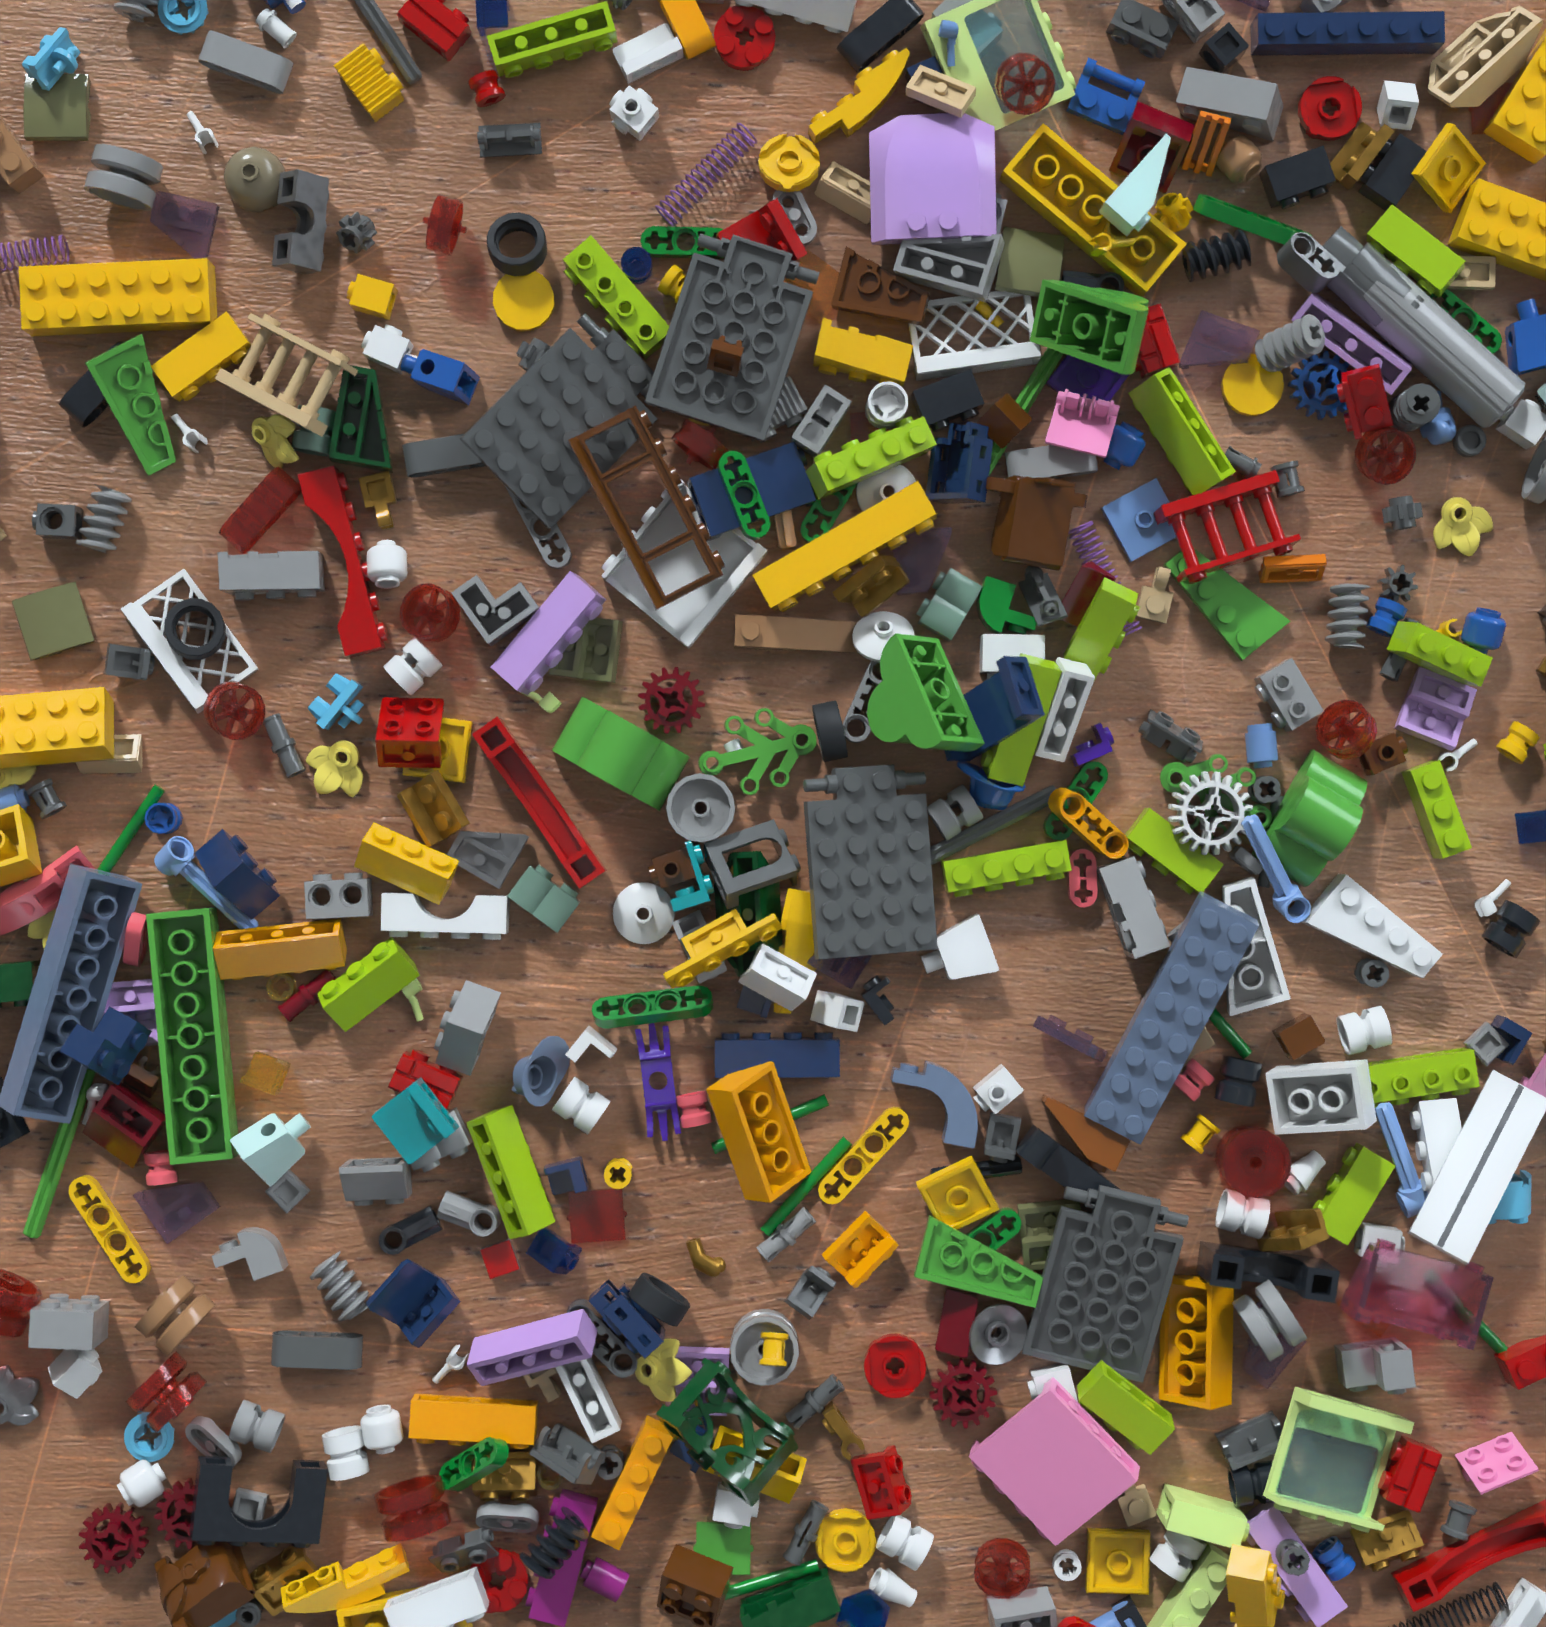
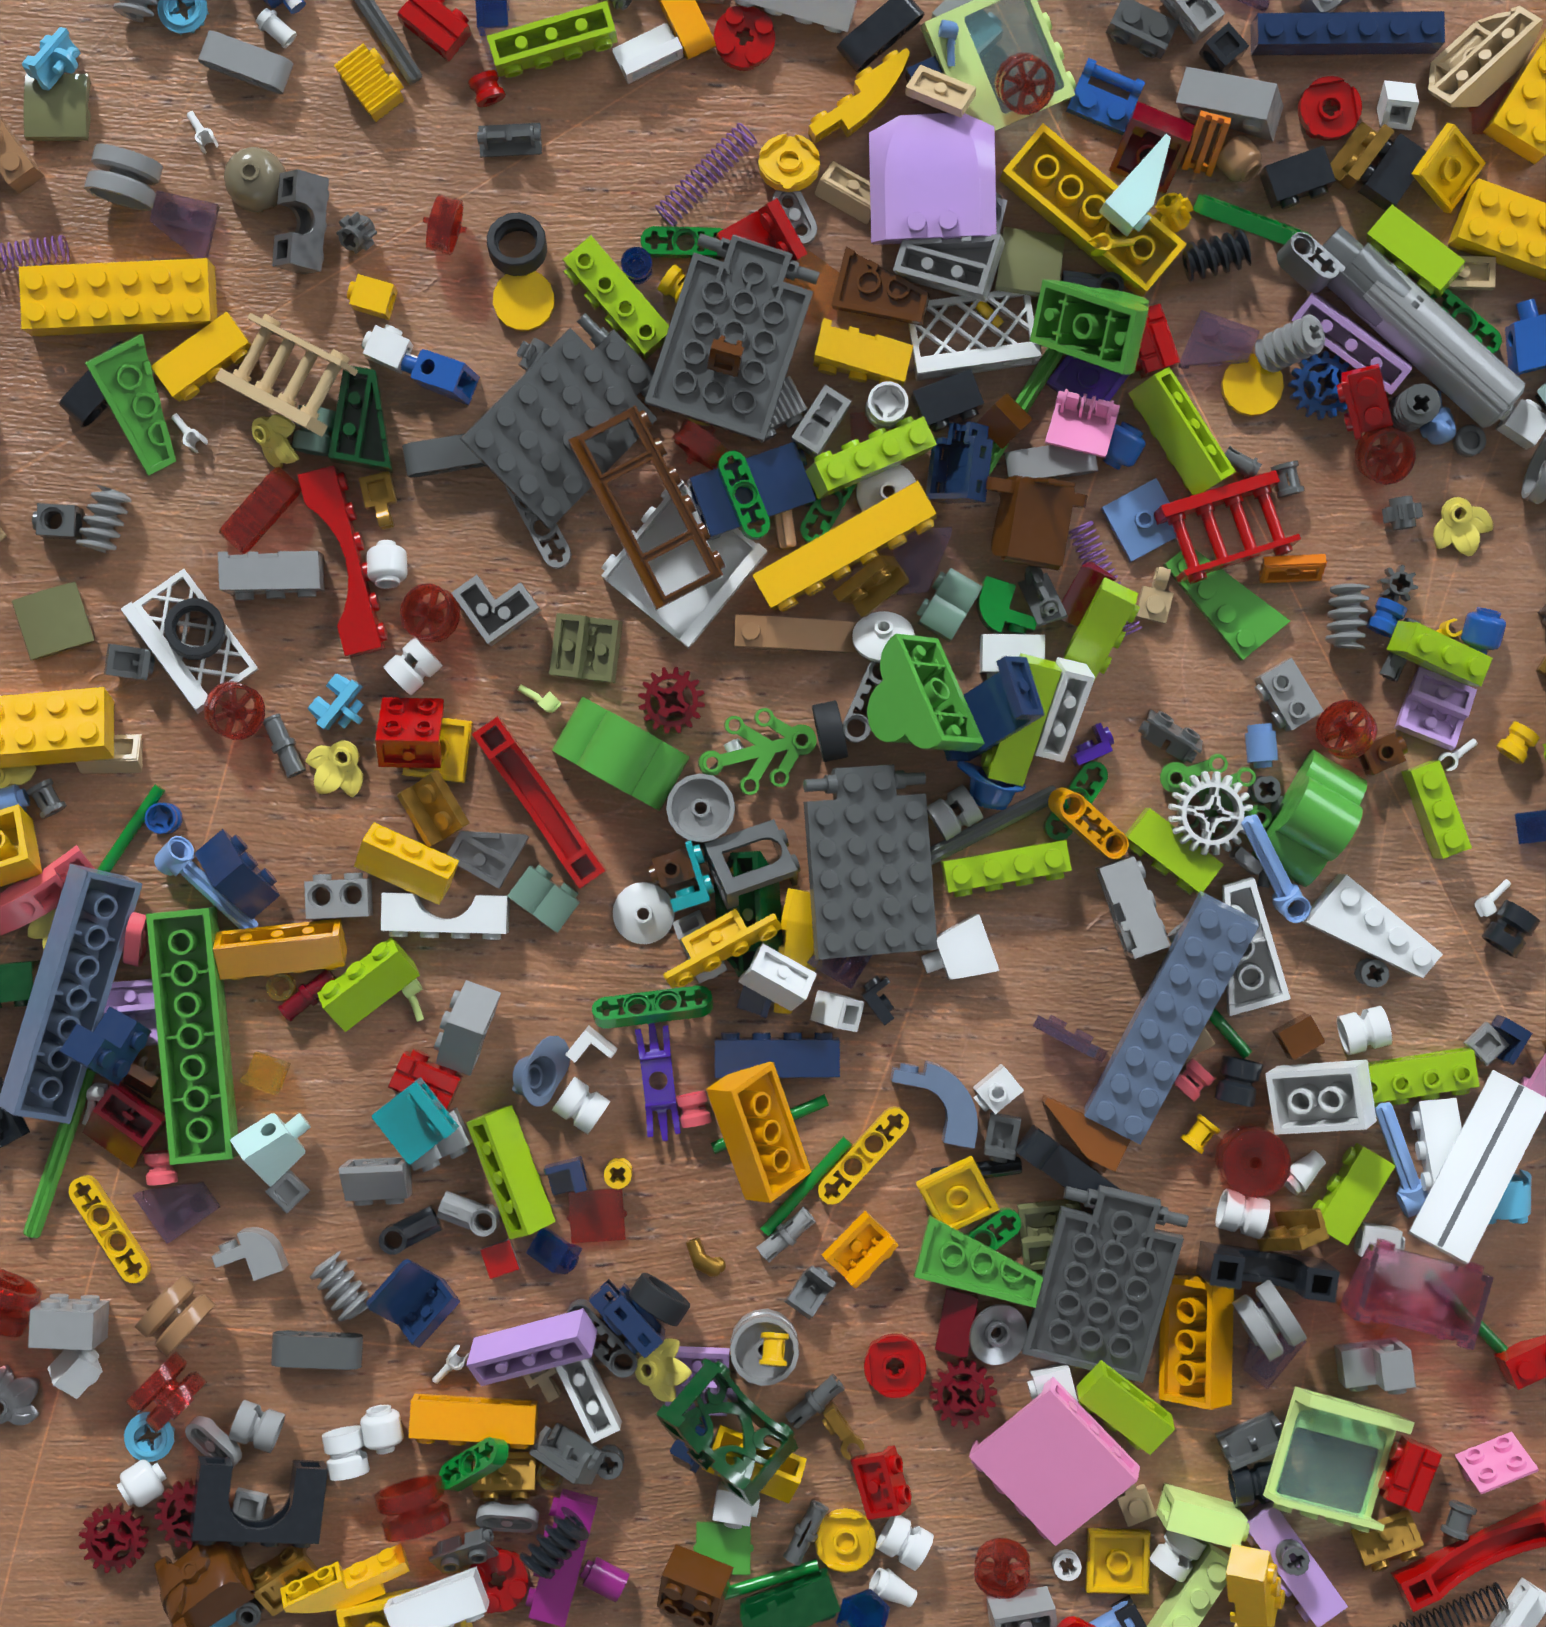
lavender brick [491,571,606,695] -> none
light orange brick [591,1415,673,1550] -> none
white brick [609,85,659,141] -> none
coral beam [1067,849,1098,908] -> none
blue wheel [1312,1536,1356,1581] -> none

